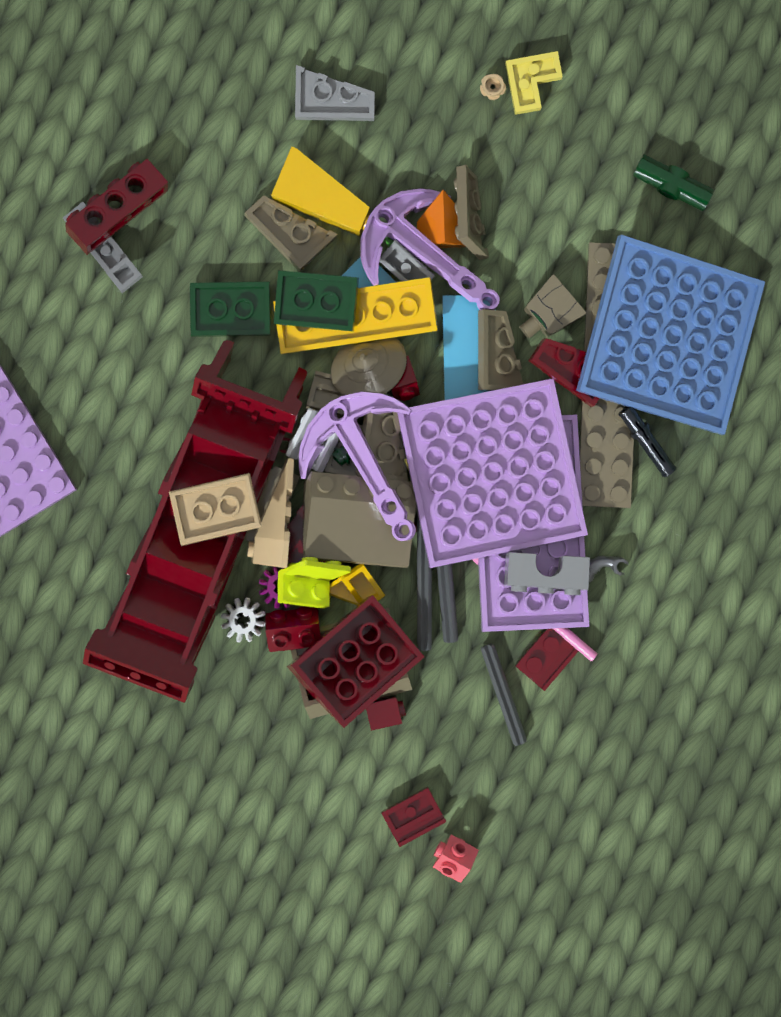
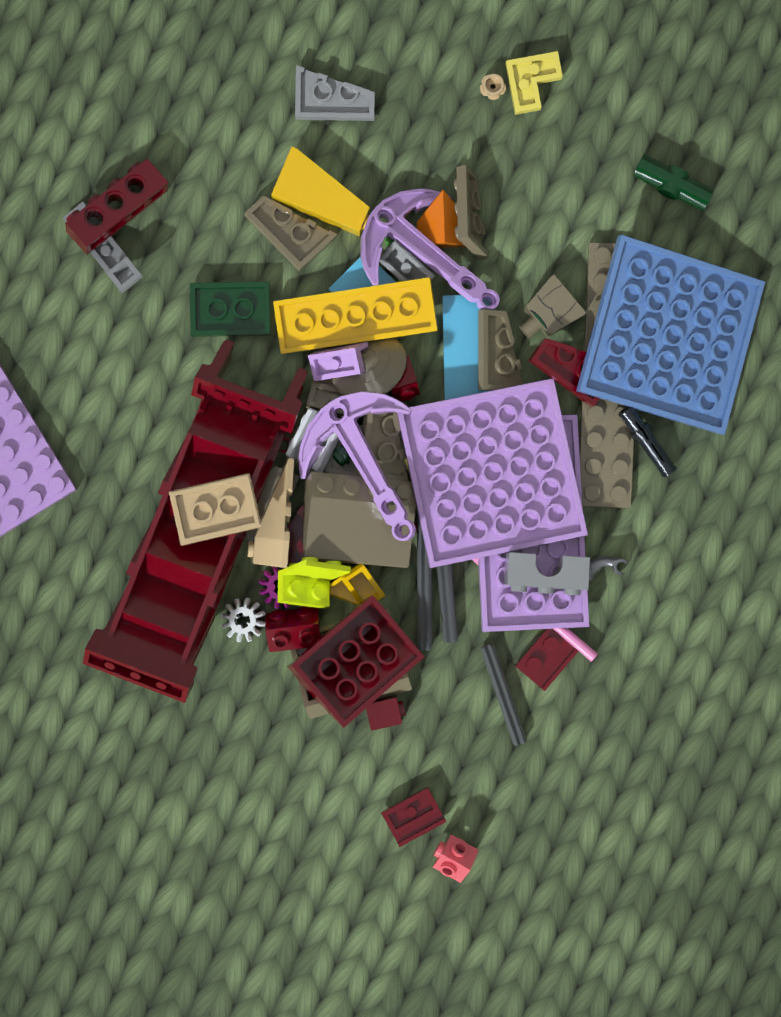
dark green plate [274,270,359,332] -> none
none -> lavender panel [308,342,369,381]

